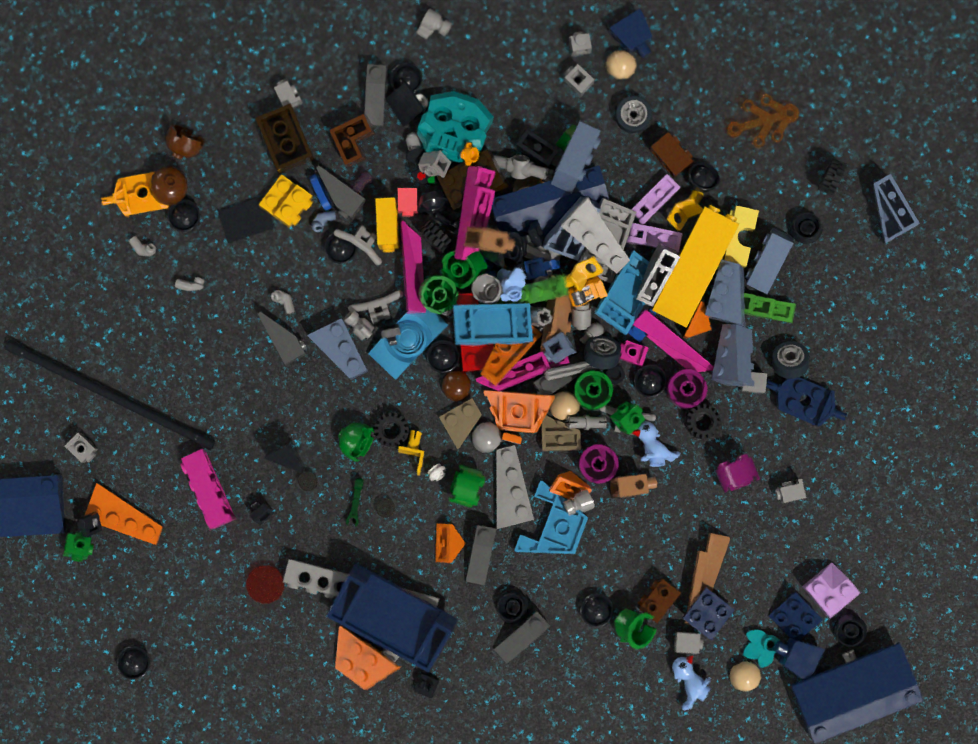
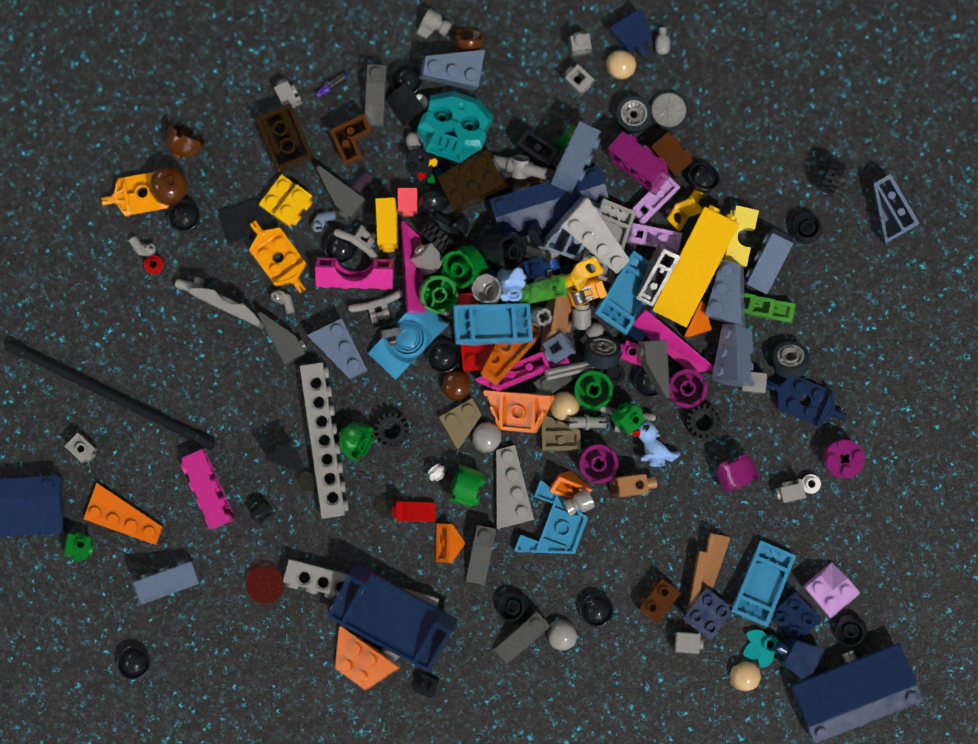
black tile [77,512,102,538] -> none
blue tile [309,174,333,210] -> none
light grey piece [343,309,374,340] -> none
dark green piece [346,478,364,527] -> none
yellow bracket [398,430,424,476] -> none
light grey brick [418,150,451,178] -> none
dark pink wedge [455,166,495,260] -> none
light orange plate [461,143,479,166] -> none
medium nougat torso [464,227,514,253] -> none
orange tile [502,432,522,445] -> none
green helmet [614,609,657,649] -> none
light blue animal [672,655,711,710] -> none
clear orange plant [727,94,799,148] -> none
none -> sand blue wedge [133,559,202,604]
none -> red plate [144,255,164,274]
none -> light grey slope [188,288,264,329]
none -> light orange plate [249,221,306,293]
none -> light grey brick [300,362,349,519]
none -> dark pink arch [315,257,394,290]
none -> piece [316,73,348,98]
none -> red bracket [392,502,436,522]
none -> light grey brick [410,243,443,276]
none -> sand blue wedge [419,50,485,91]
none -> reddish brown hair [455,29,484,52]
none -> light grey hair [547,619,577,651]
none -> magenta brick [608,131,669,195]
none -> dark grey slope [636,340,670,398]
none -> light grey wheel [650,91,689,130]
none -> light grey cylinder [655,28,670,55]
none -> dark azure slope [731,540,796,627]
none -> white plate [802,474,821,494]
none -> magenta brick [822,440,865,478]

